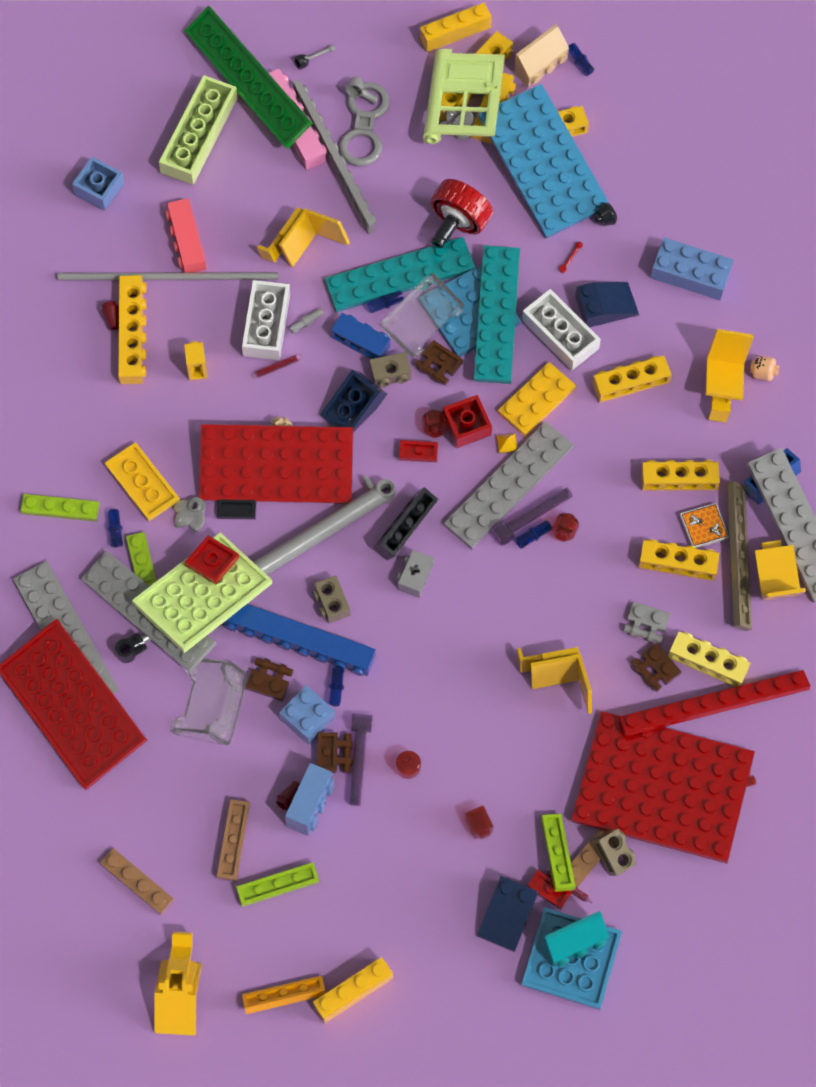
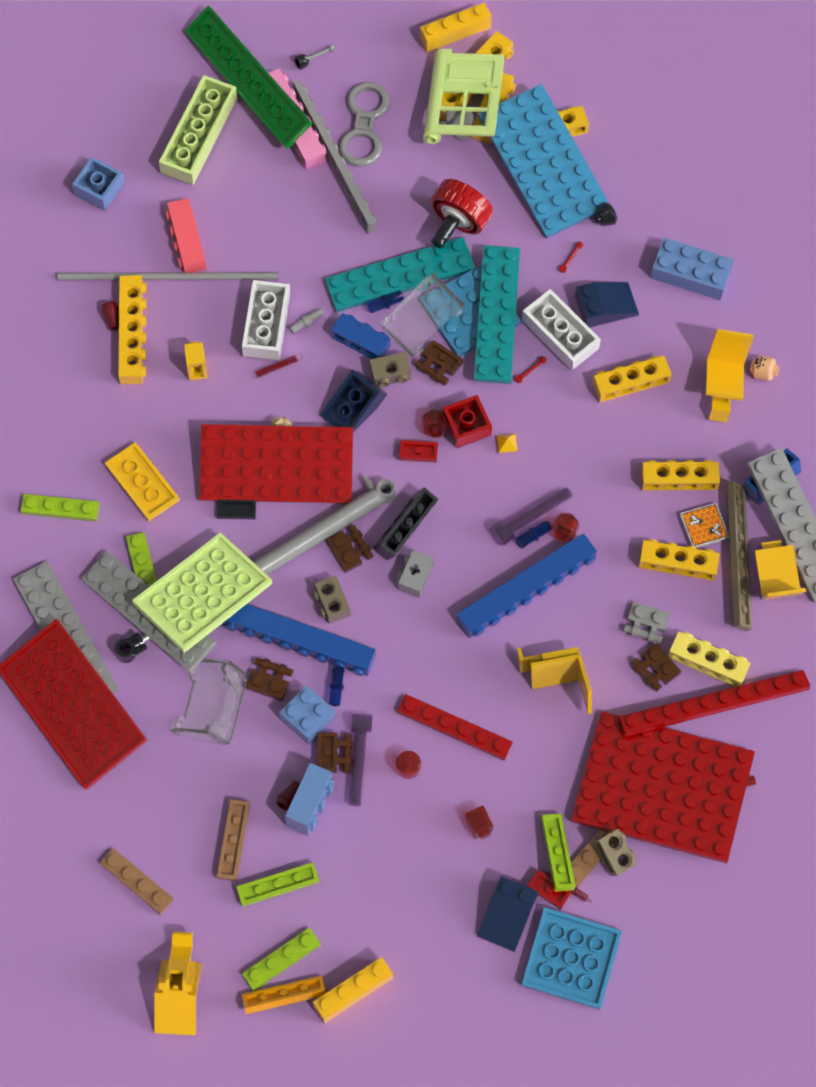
clear blue axle [107,509,123,548] -> none
light grey plate [173,497,205,533] -> none
red plate [184,535,239,585] -> none
yellow piece [257,207,350,267] -> none
light grey bar [345,77,378,104] -> none
light grey plate [444,421,574,550] -> none
yellow plate [498,362,576,437] -> none
tan slope [514,24,569,87] -> none
teal slope [542,911,609,967] -> none
clear blue axle [568,43,595,76] -> none
none -> lime plate [242,927,321,992]
none -> reddish brown plate [326,525,374,573]
none -> red plate [397,694,513,761]
none -> blue brick [456,533,597,638]
none -> red hinge [515,356,547,383]

